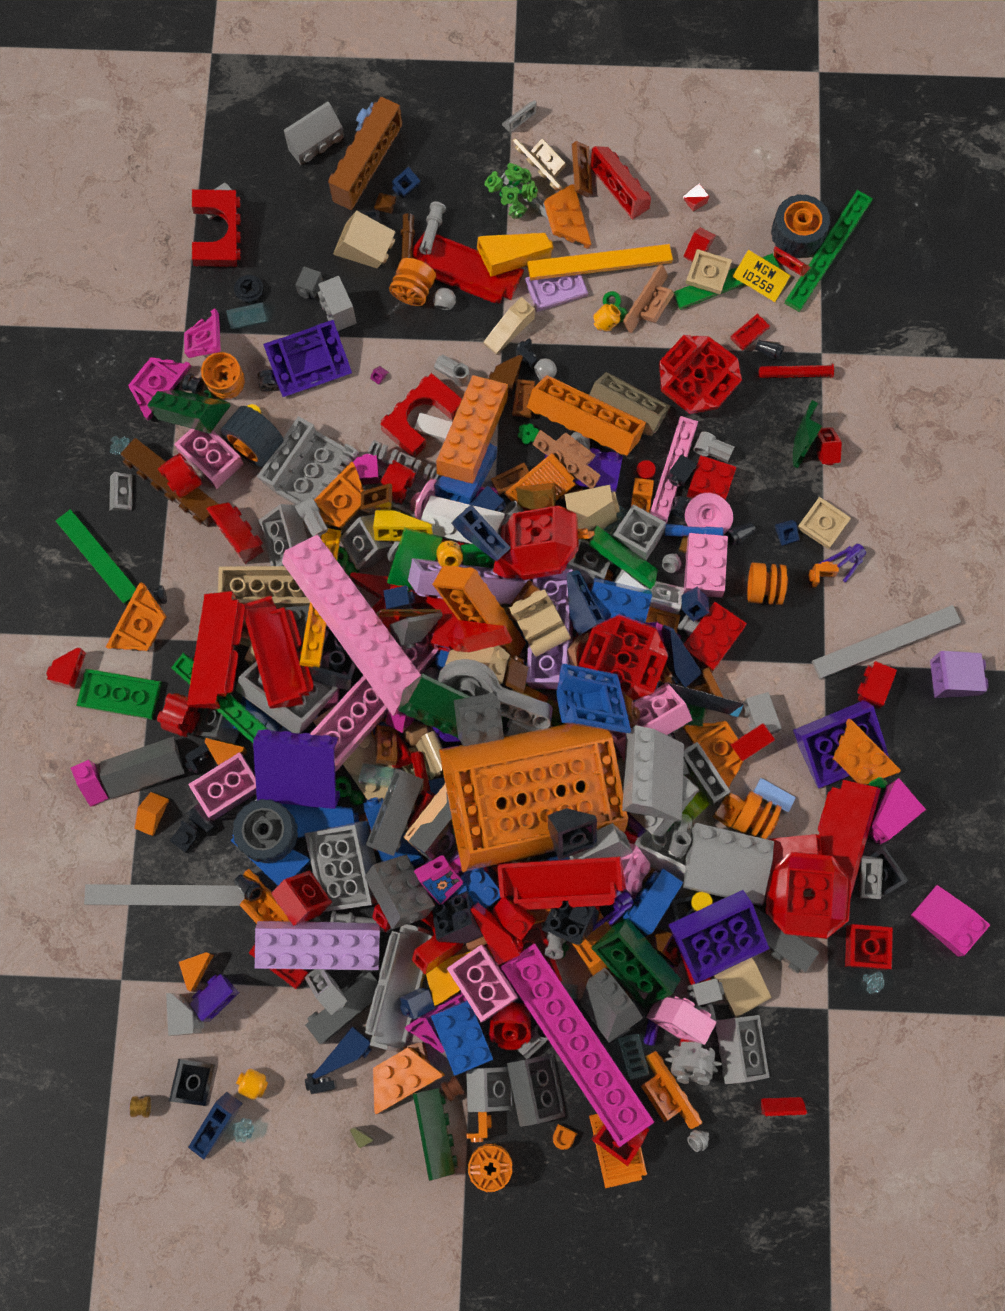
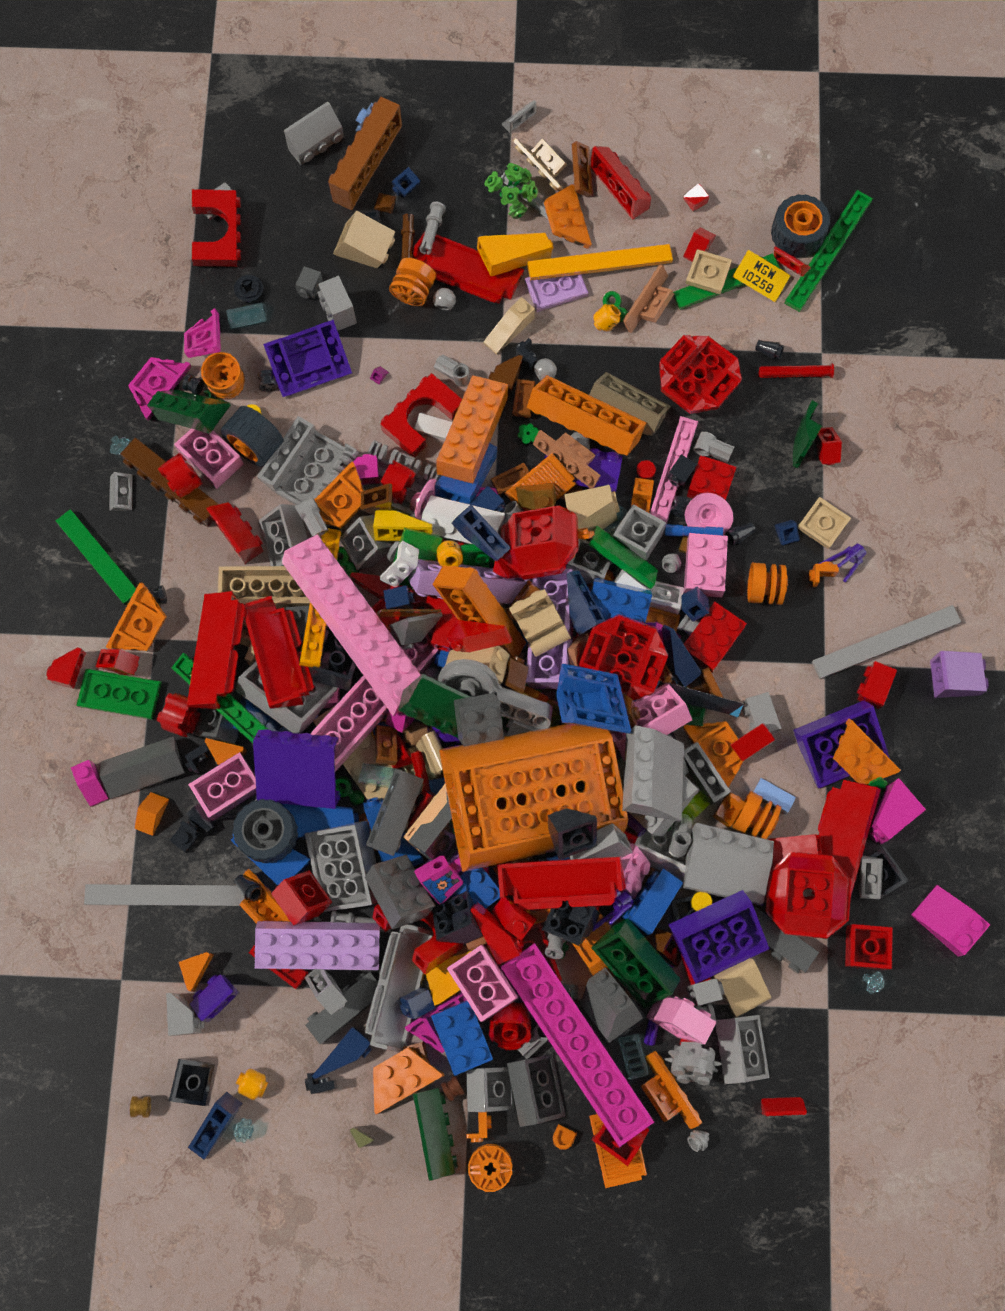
red plate [730,313,770,351] -> none
none -> red slope [95,649,140,675]
none -> white bracket [380,541,419,587]

